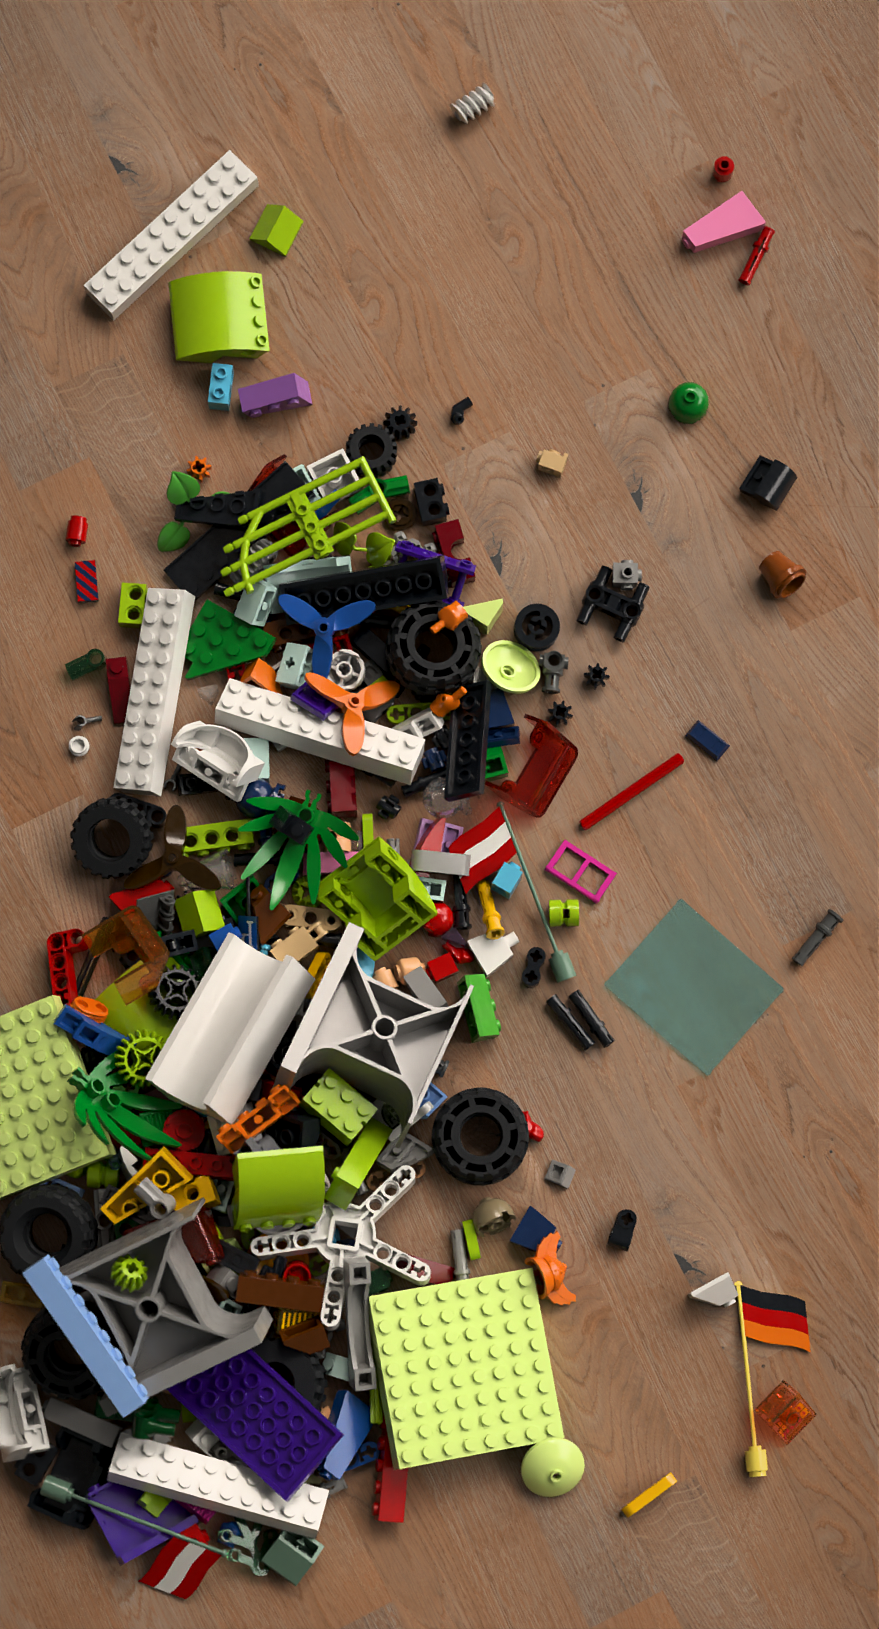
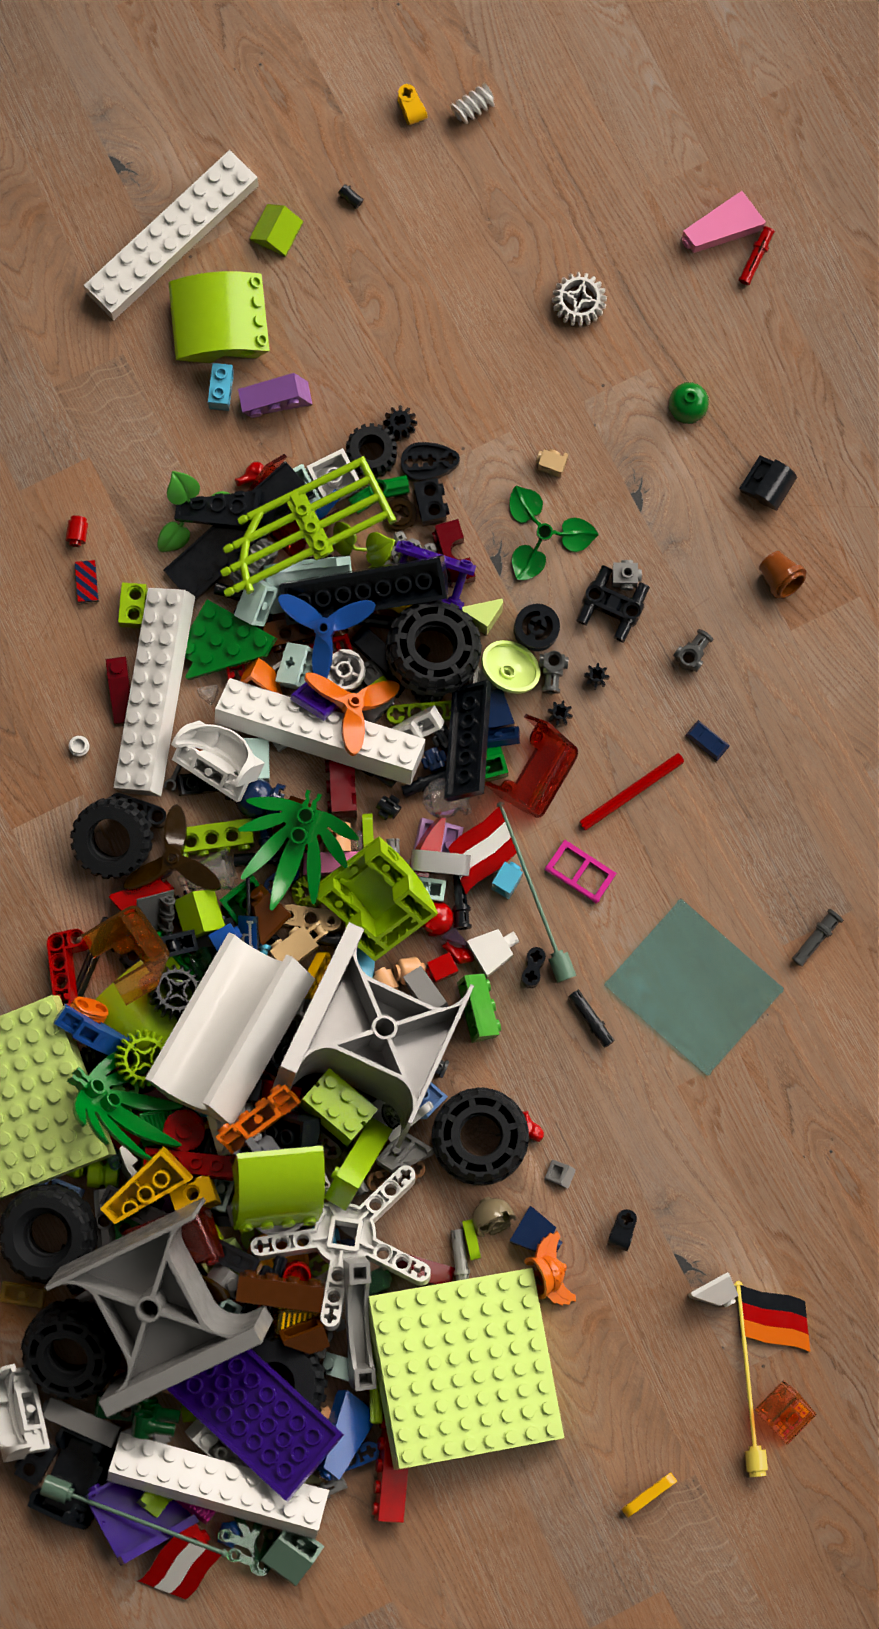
light blue brick [22,1254,148,1418] -> none
clear green piece [65,649,107,681] -> none
dark grey hand [72,715,102,731] -> none
lime gear [110,1254,148,1293] -> none
light grey piece [134,1177,176,1219] -> none
orange gear [186,456,212,483] -> none
black slope [269,805,314,845] -> none
orange piece [430,600,468,635] -> none
orange piece [430,687,467,717] -> none
black arm [450,397,473,424] -> none
yellow pin [476,880,505,940] -> none
yellowish green dish [521,1438,585,1497] -> none
black pin [546,994,596,1051] -> none
lime wheel [549,899,579,927] -> none
red brick [713,156,734,182] -> none
none -> red animal [235,461,264,486]
none -> black pin [338,184,364,209]
none -> yellow piece [397,84,428,126]
none -> black piece [401,442,460,482]
none -> green plant [509,486,598,580]
none -> white gear [552,272,607,327]
none -> dark grey connector [673,629,714,672]

